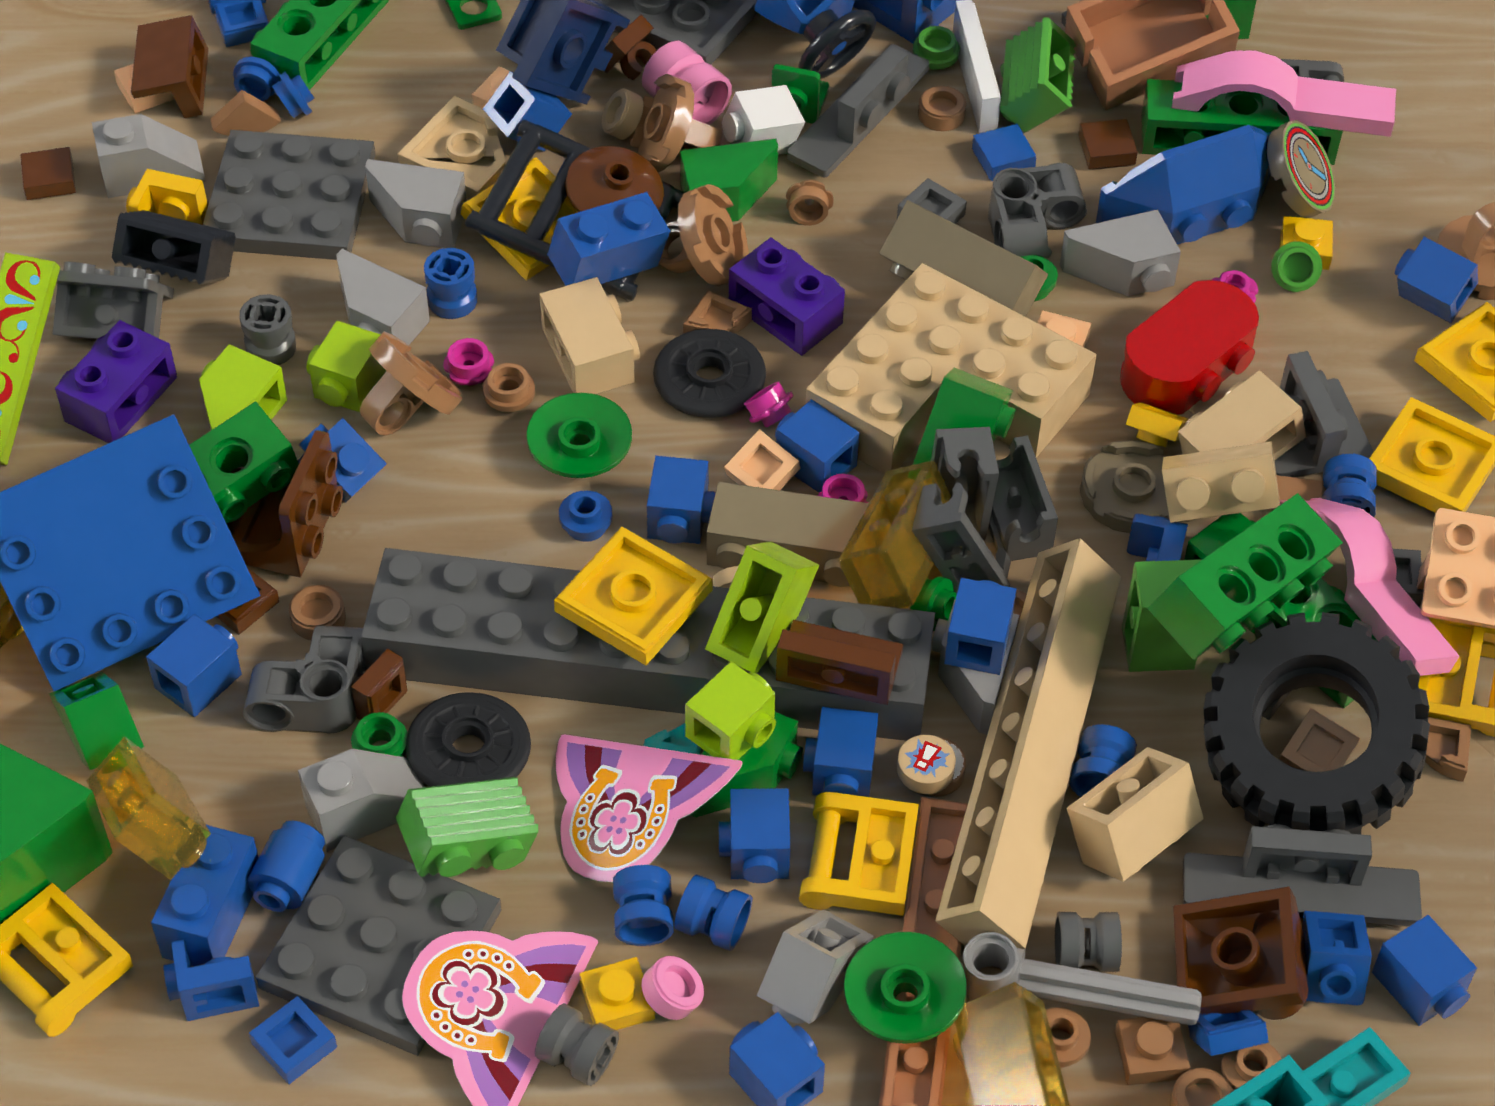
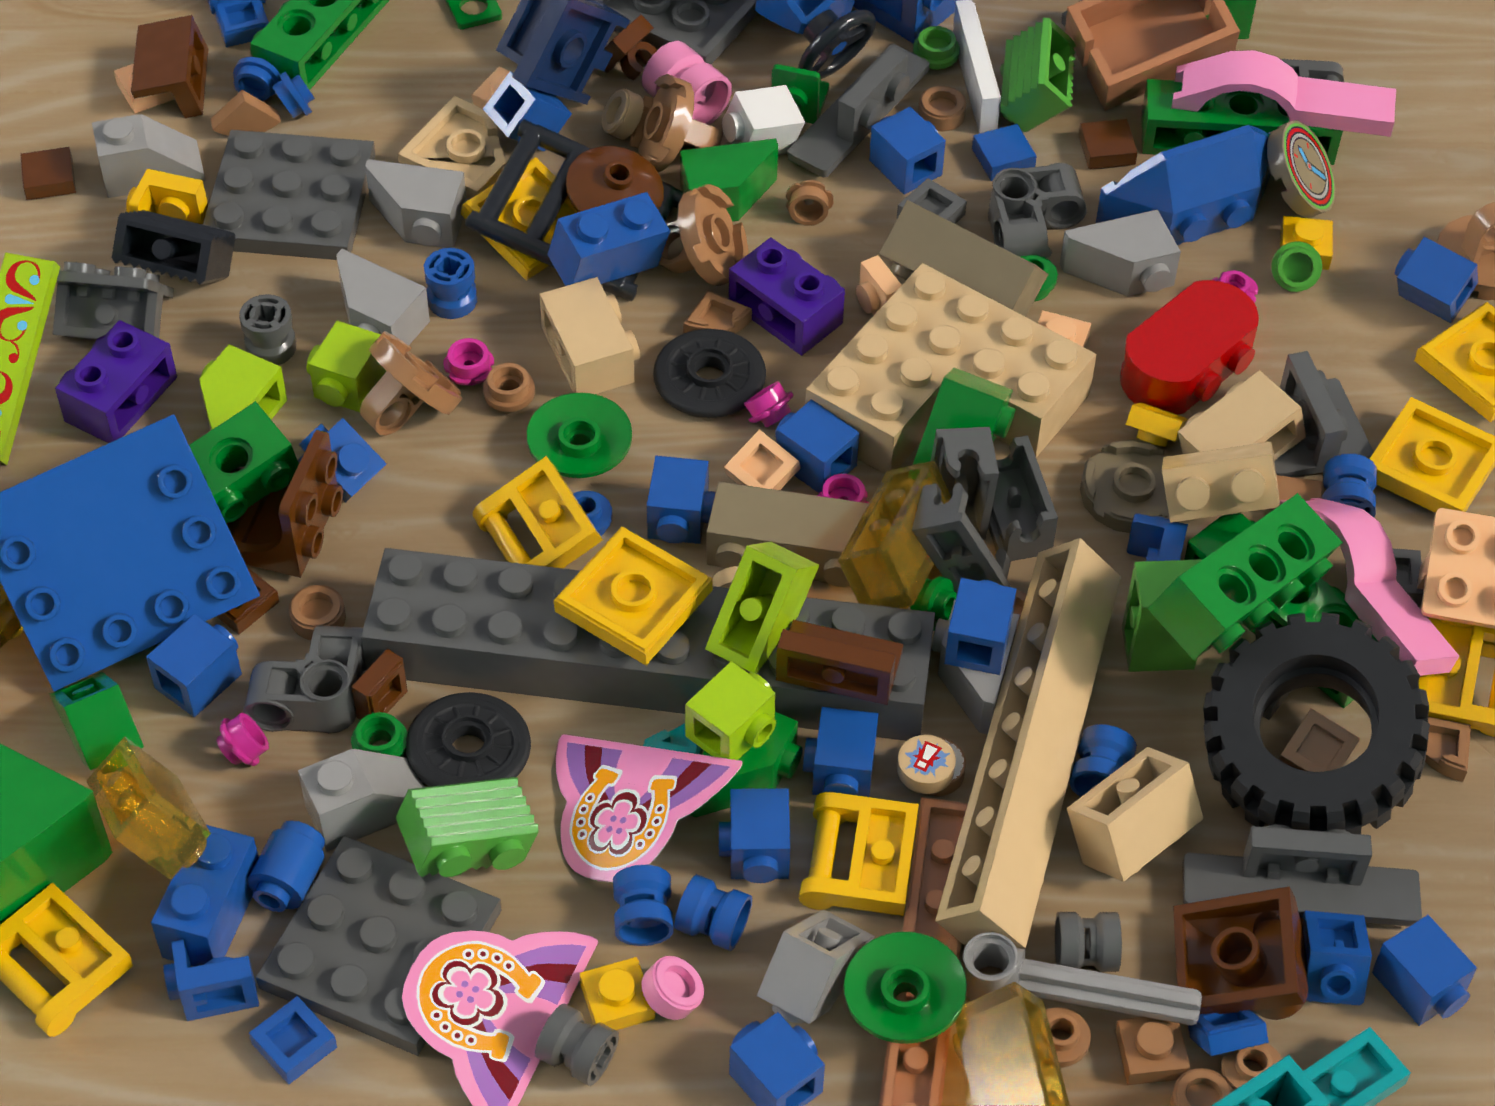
none -> dark pink plate [216,713,269,766]
none -> yellow plate [472,456,603,569]
none -> light nougat plate [856,255,902,315]
none -> blue brick [869,107,946,195]

